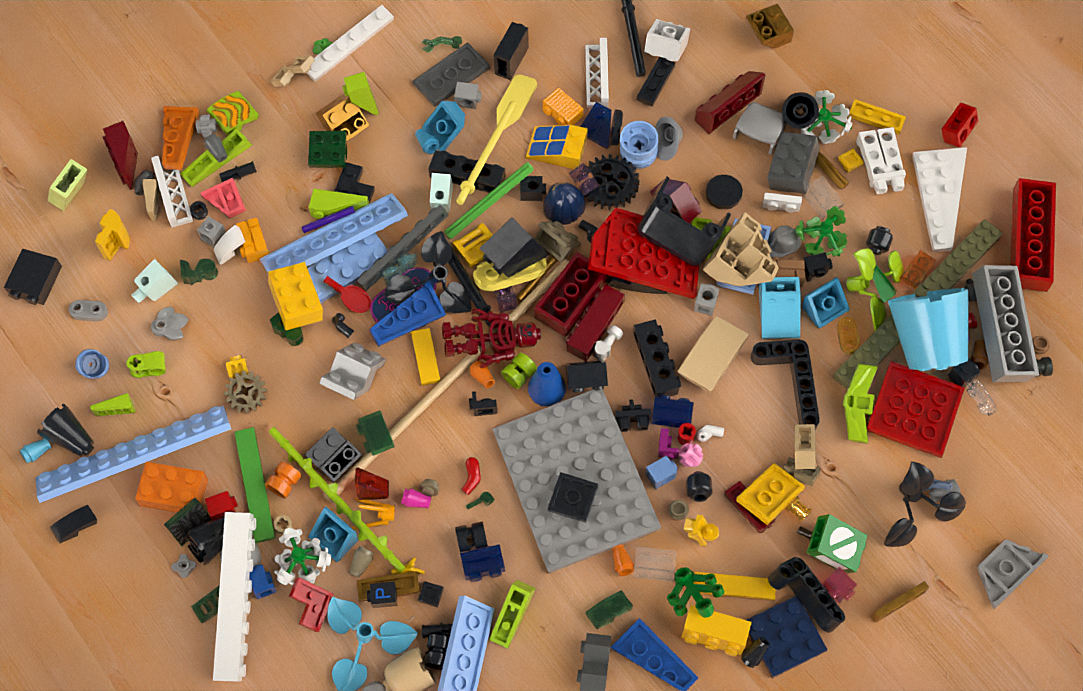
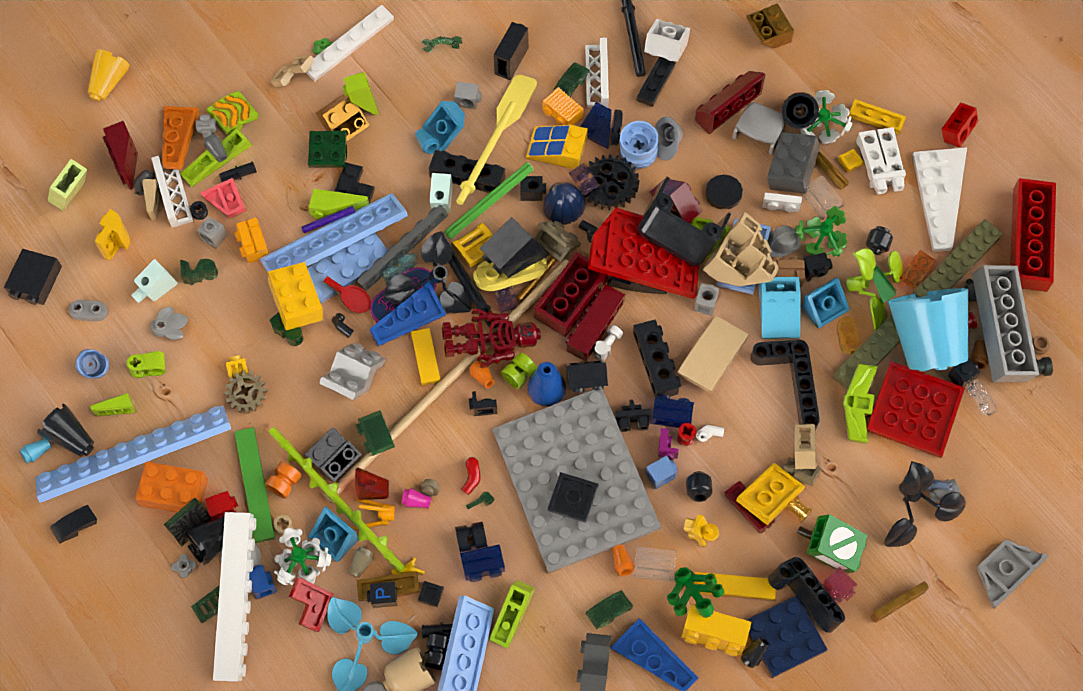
white slope [213,225,245,265] -> none
dark grey tile [413,42,490,107] -> none
dark tan plate [669,500,689,520] -> none
bright pink gear [679,443,703,467] -> none
none -> yellow cone [88,49,130,102]
none -> clear green slope [553,62,590,98]

